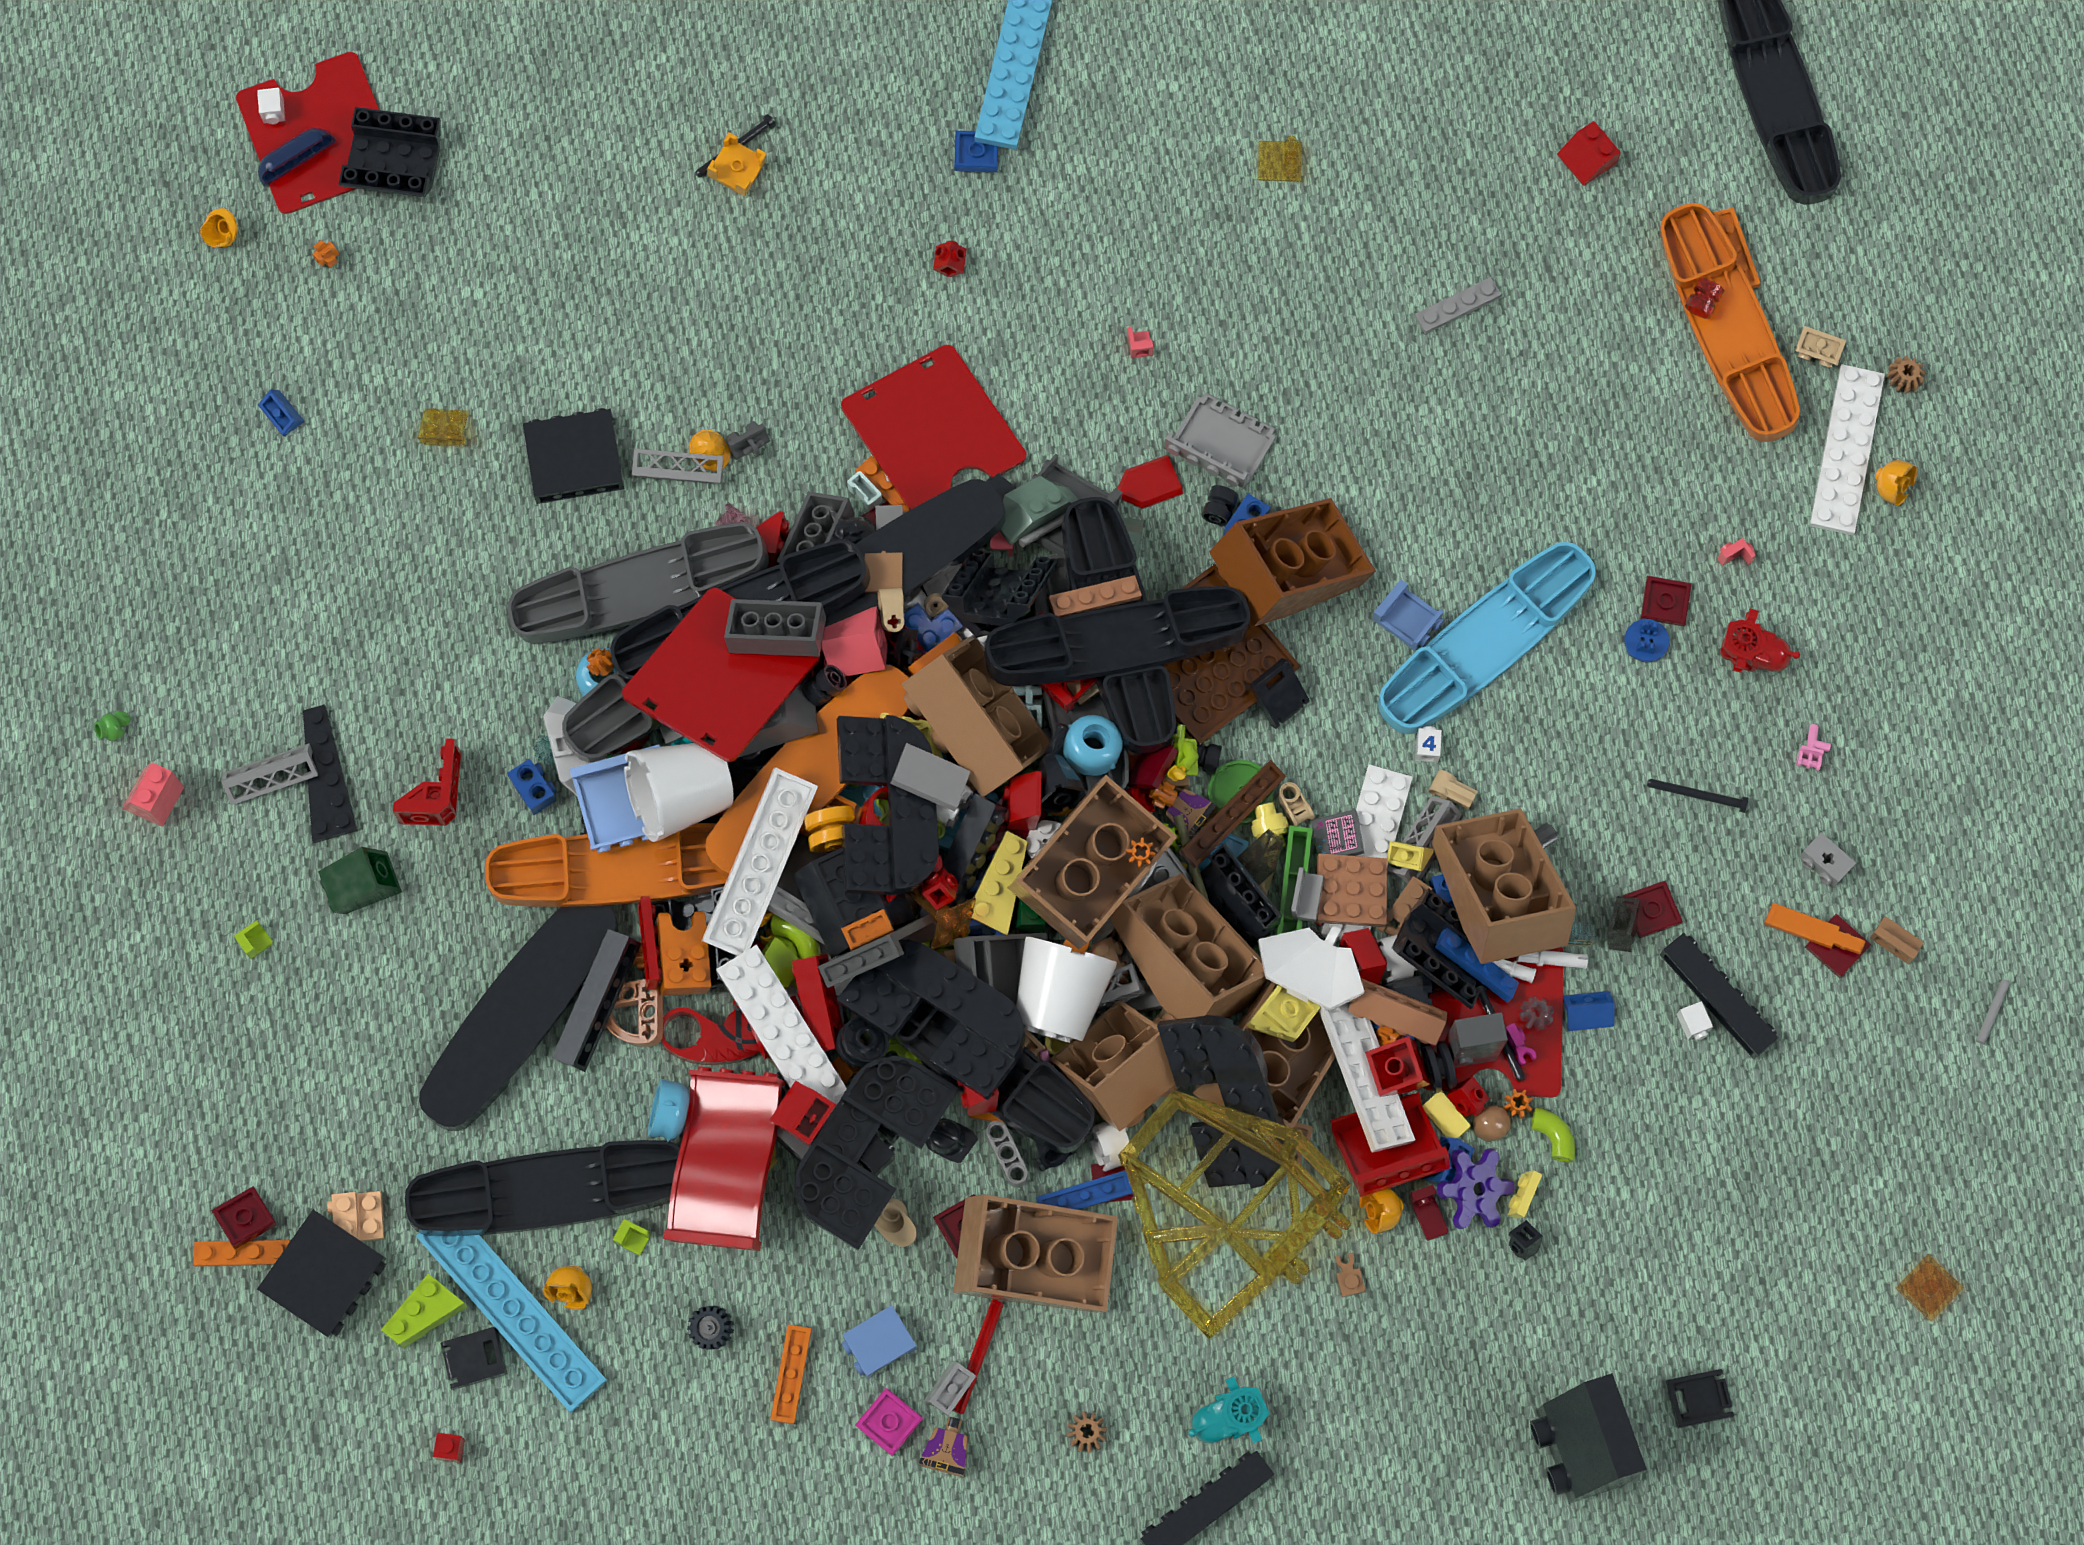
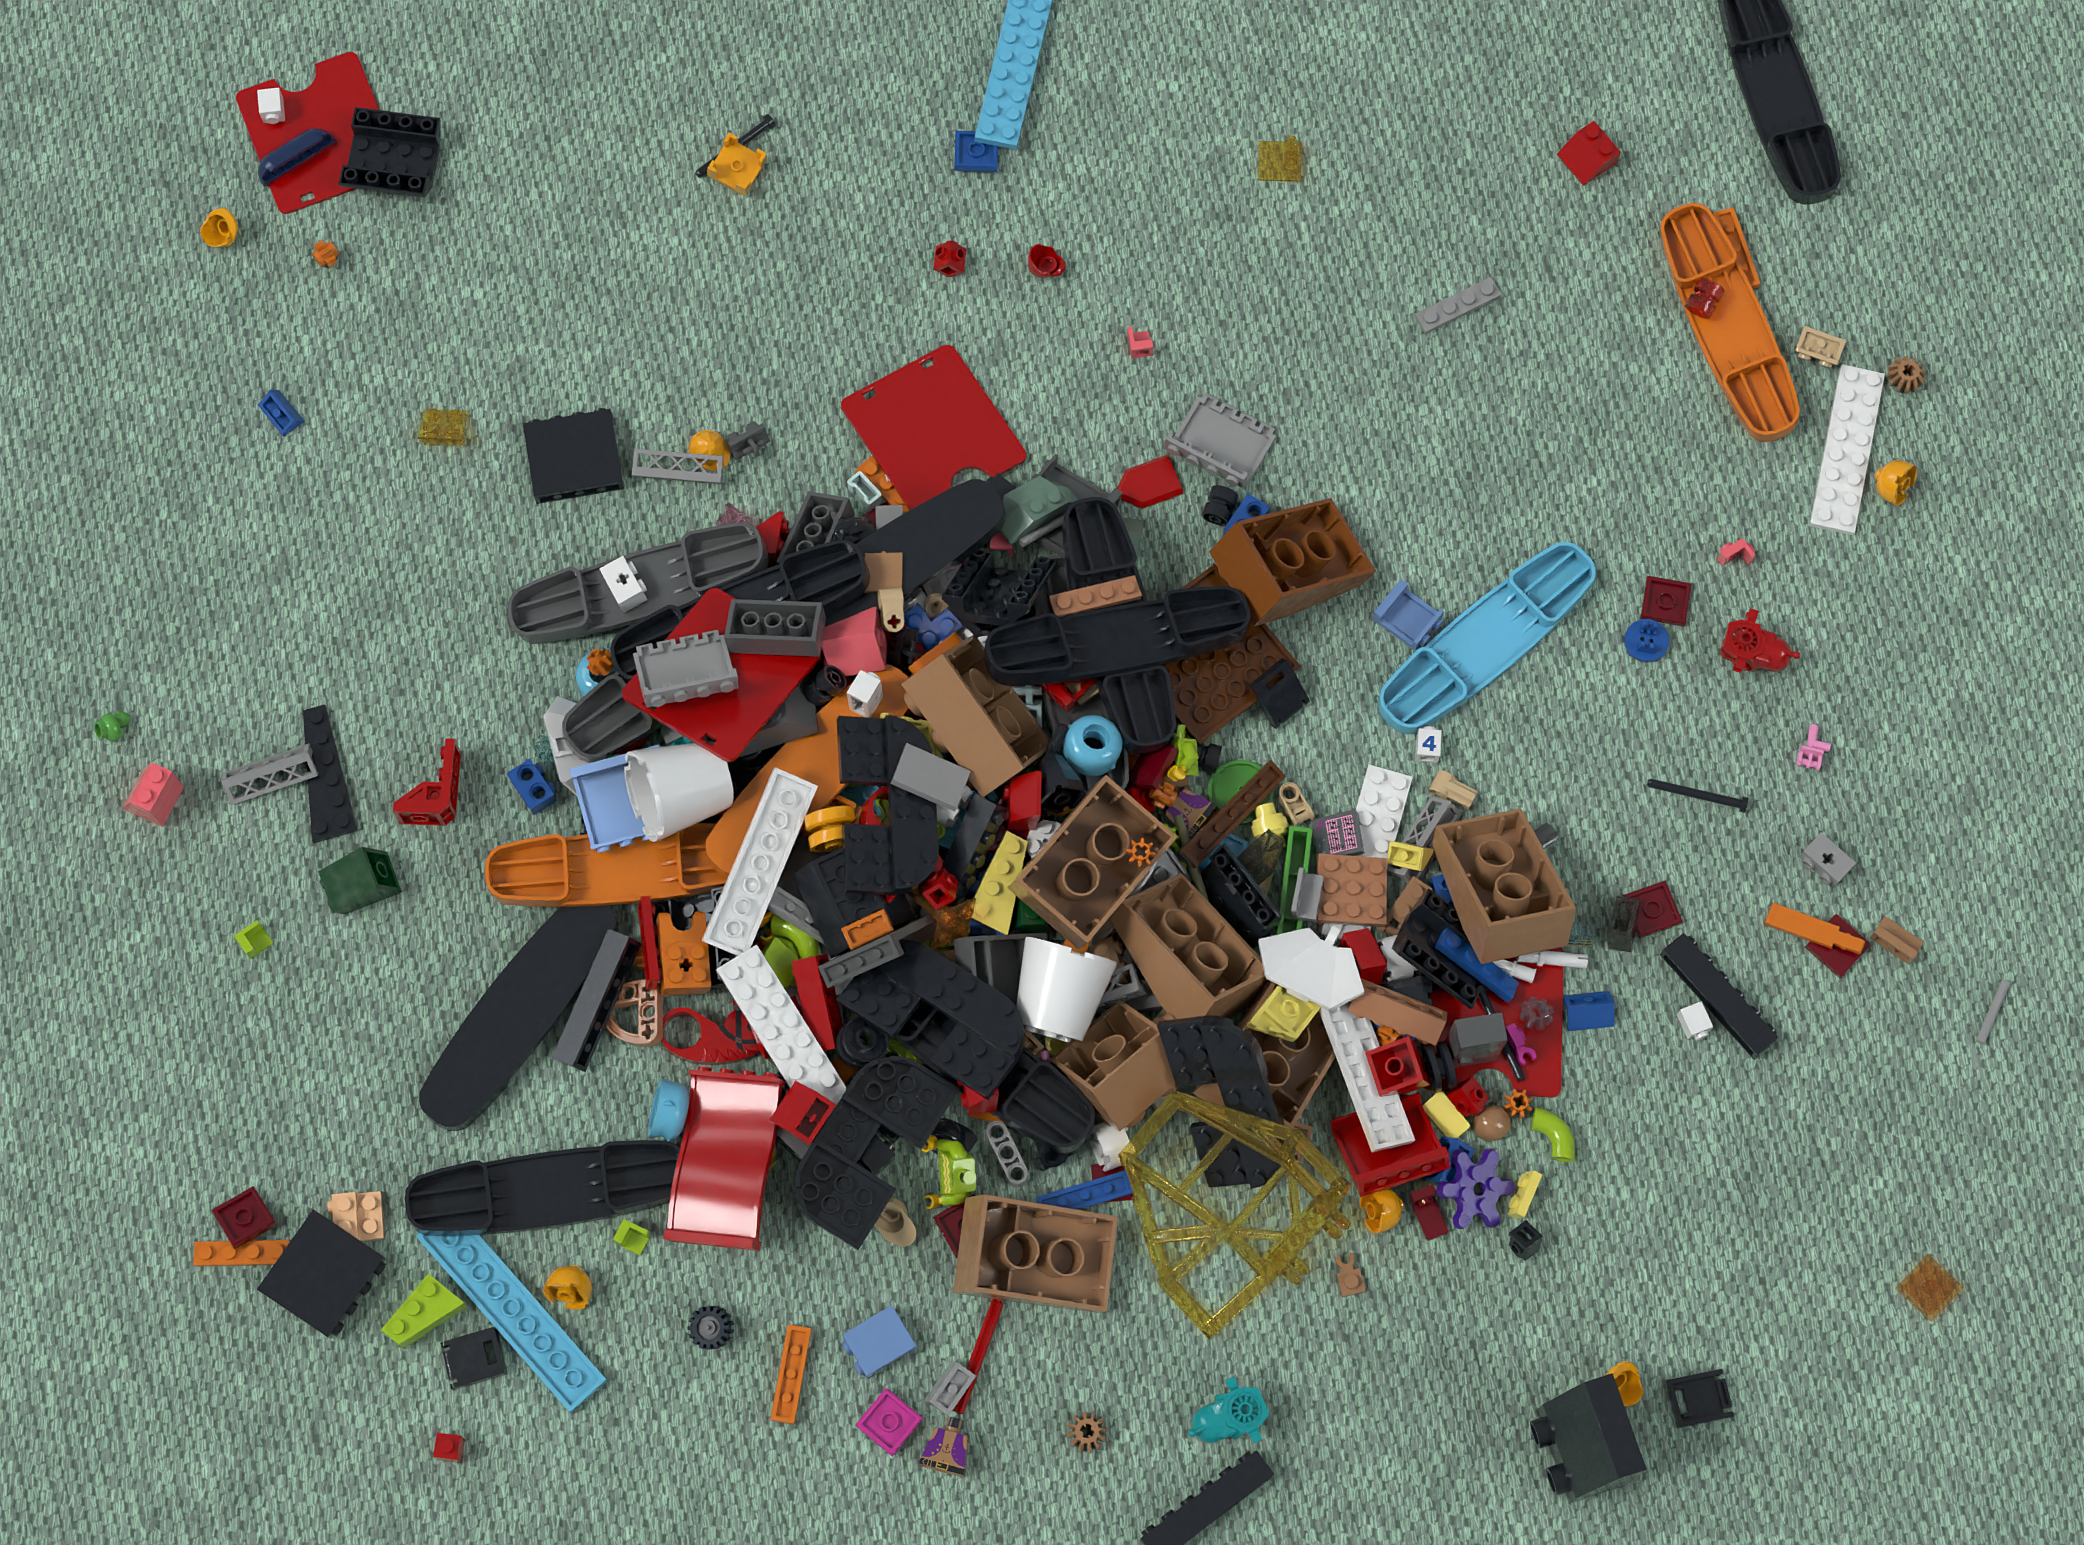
none -> white brick [600,556,648,613]
none -> light grey hinge [633,630,739,707]
none -> white brick [847,670,883,718]
none -> lime torso [921,1135,976,1209]
none -> red hair [1028,244,1066,278]
none -> light orange piece [1605,1361,1643,1407]

